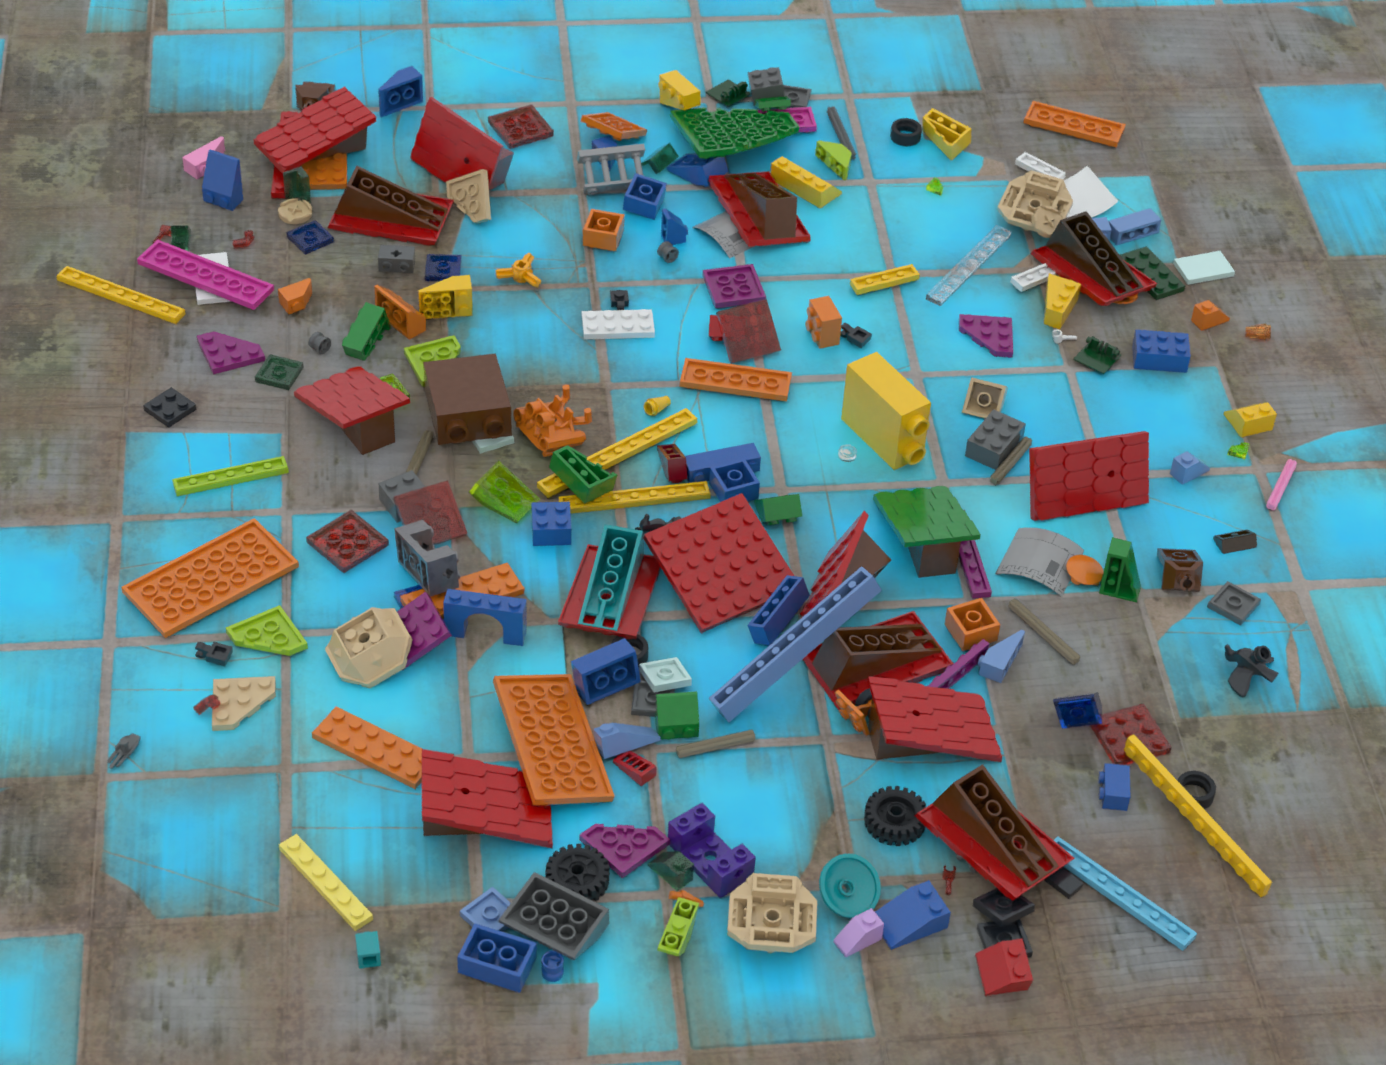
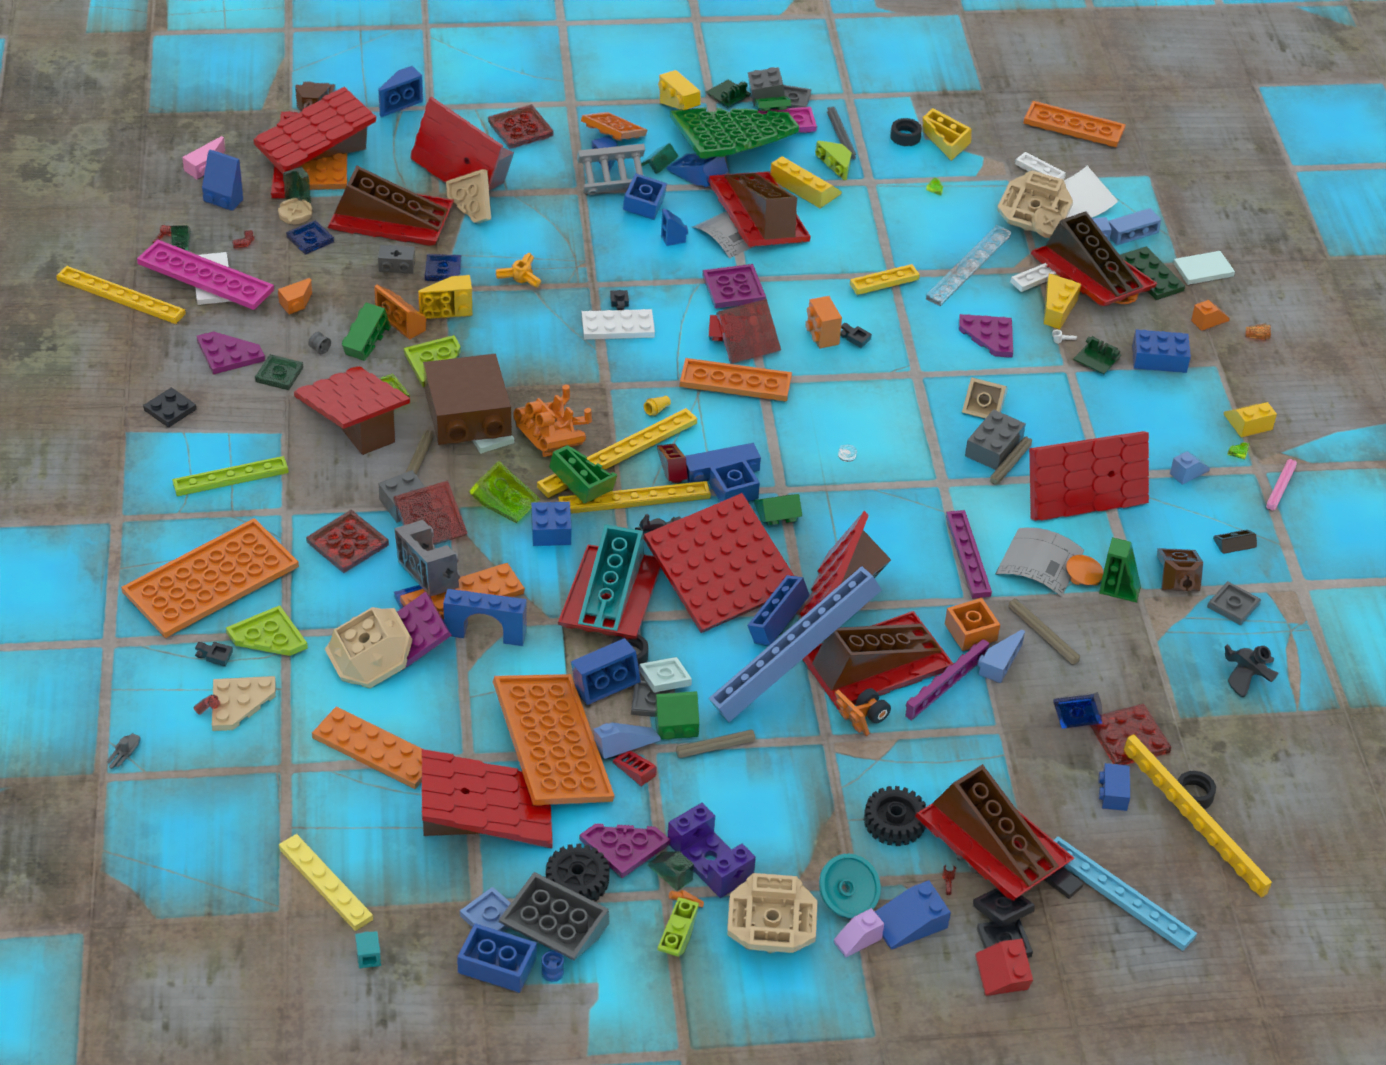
orange brick [583,209,624,251] -> none
dark grey wheel [657,241,679,263] -> none
yellow brick [841,352,931,470] -> none
red piece [868,676,1002,762] -> none
green piece [873,486,981,578] -> none

